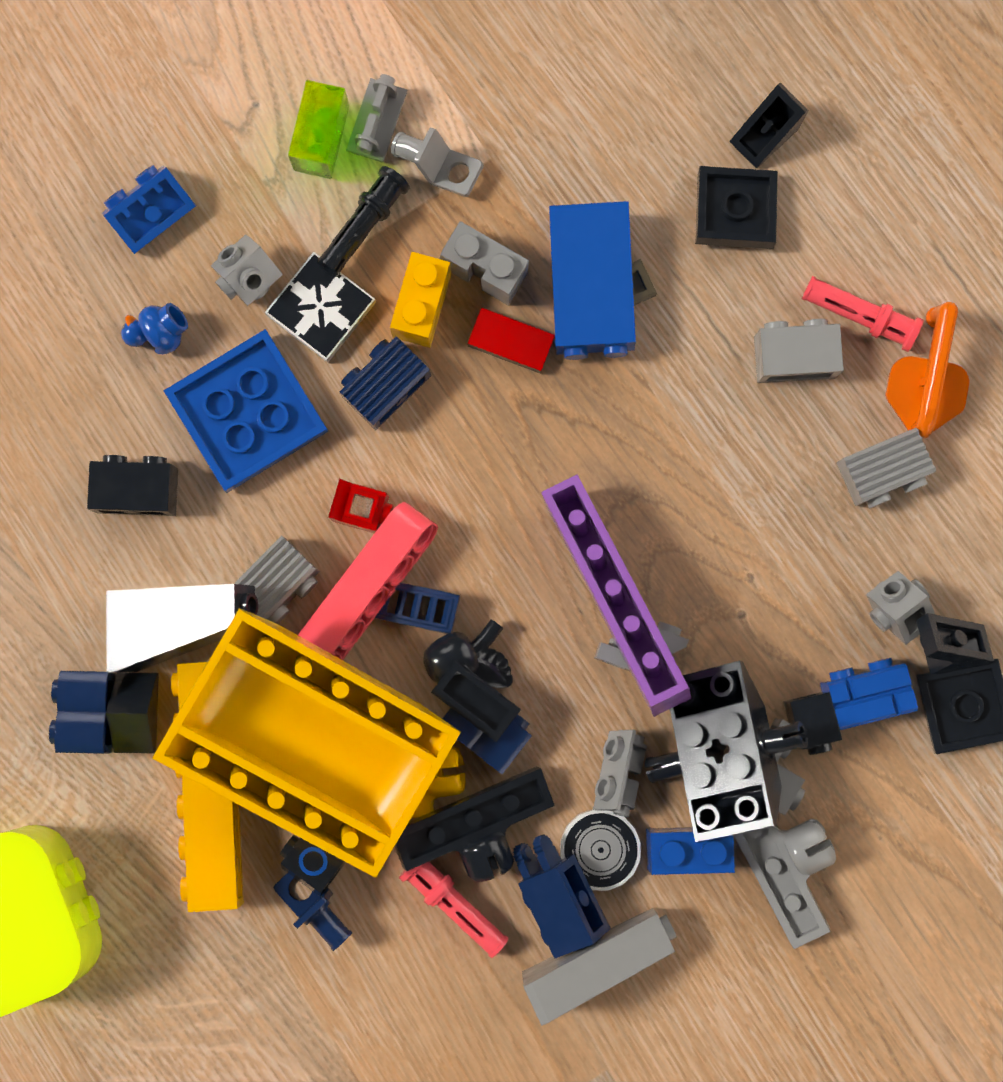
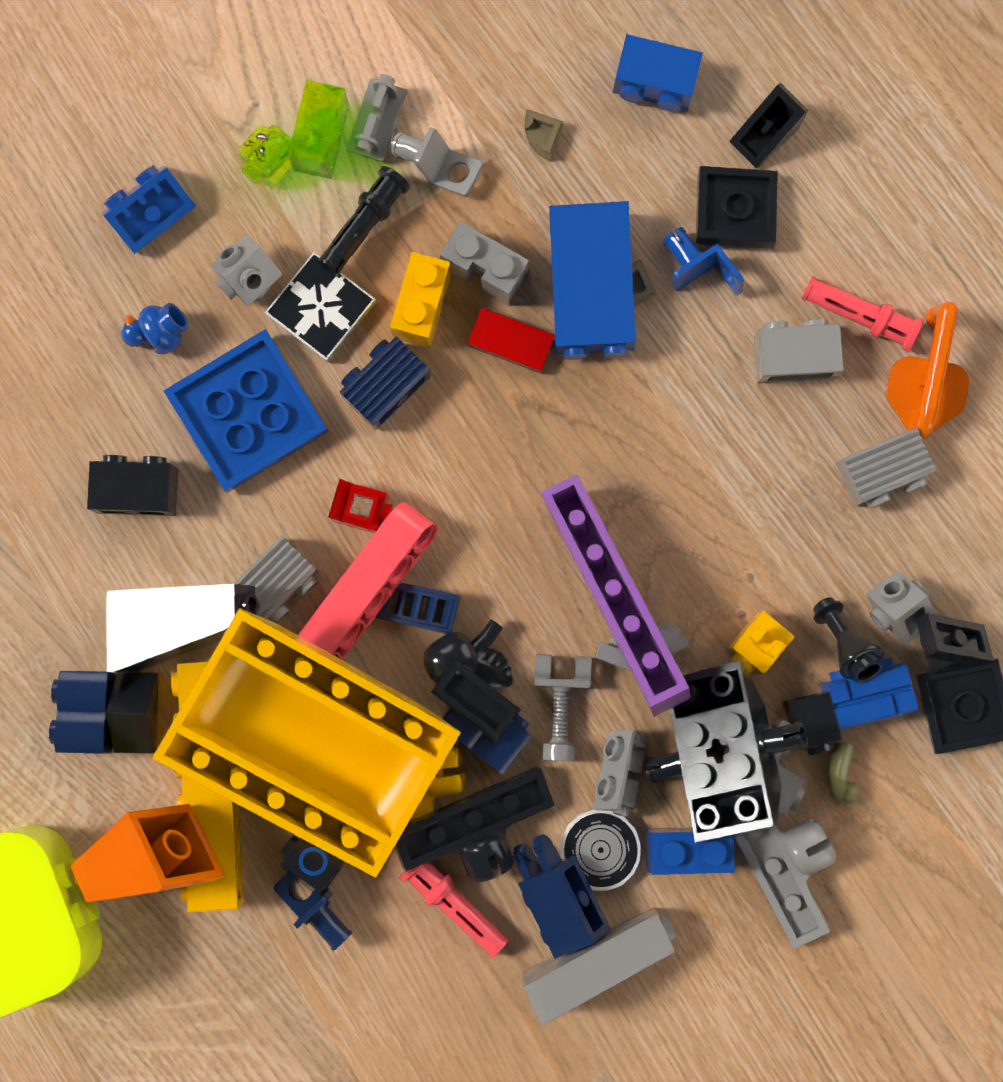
none -> orange slope [70,804,225,903]
none -> clear neon green head [237,124,296,185]
none -> dark tan tile [525,109,564,162]
none -> light grey bar [534,654,592,762]
none -> blue piece [613,34,703,112]
none -> blue bracket [663,227,744,296]
none -> yellow brick [727,610,795,675]
none -> black piece [813,597,884,683]
none -> olive arm [829,742,859,804]

